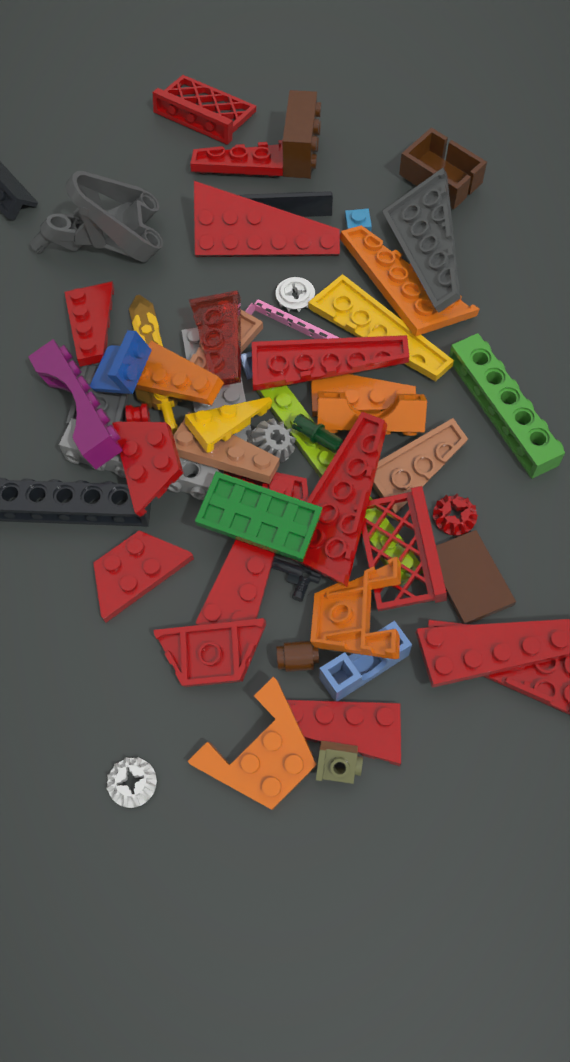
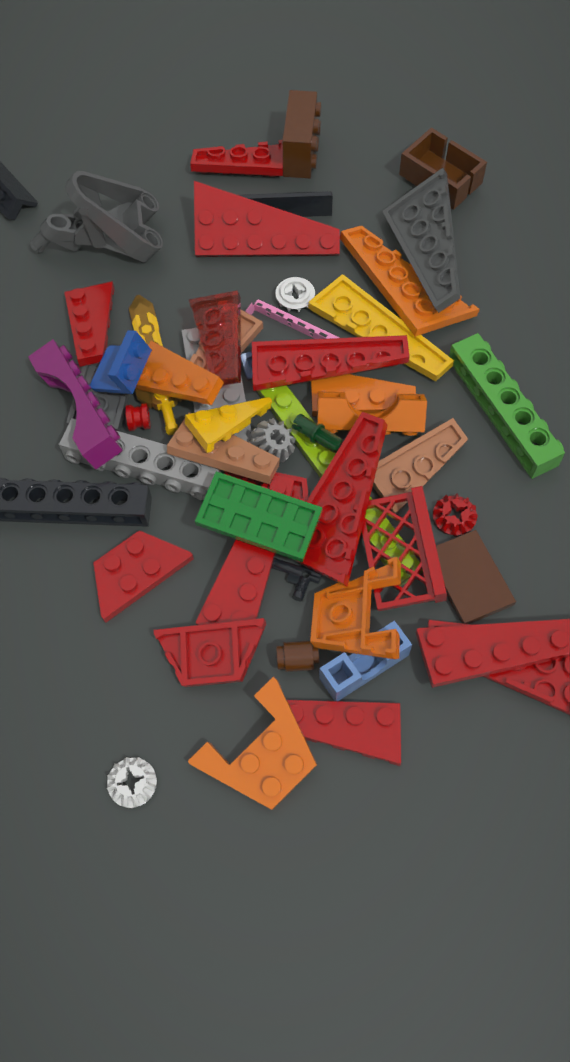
red wing [112,421,183,517] -> none
red fence [152,75,257,145] -> none
olive brick [316,741,363,784] -> none
dark azure plate [345,209,372,232] -> none

